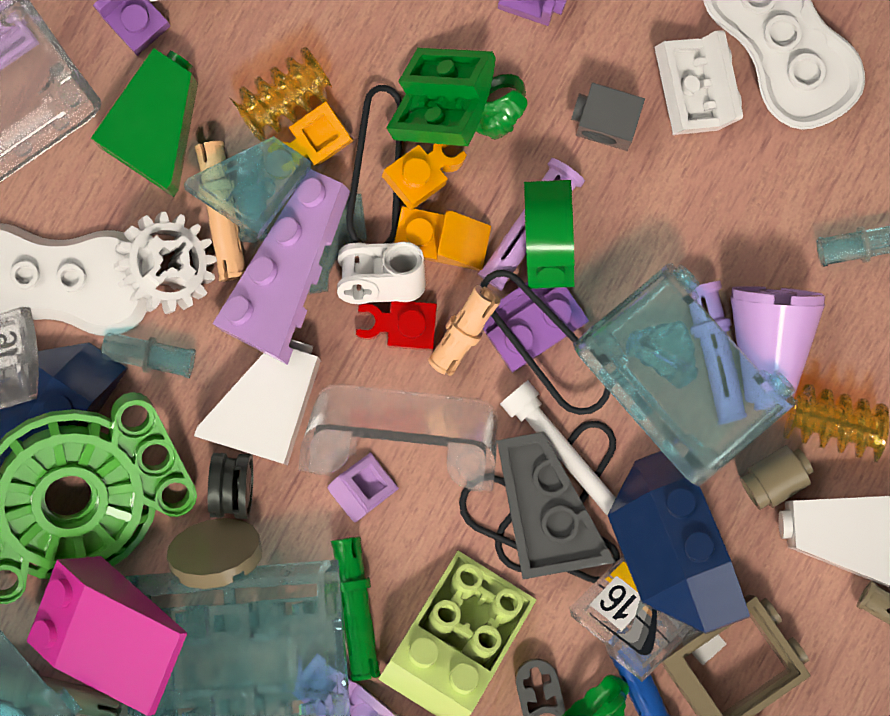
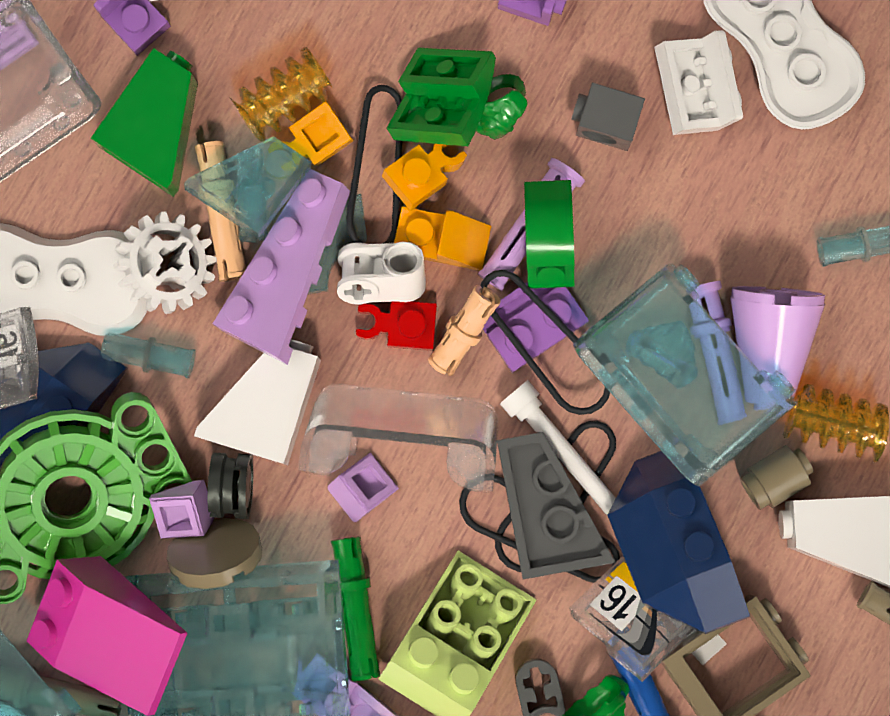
none -> lavender slope [149,480,214,539]

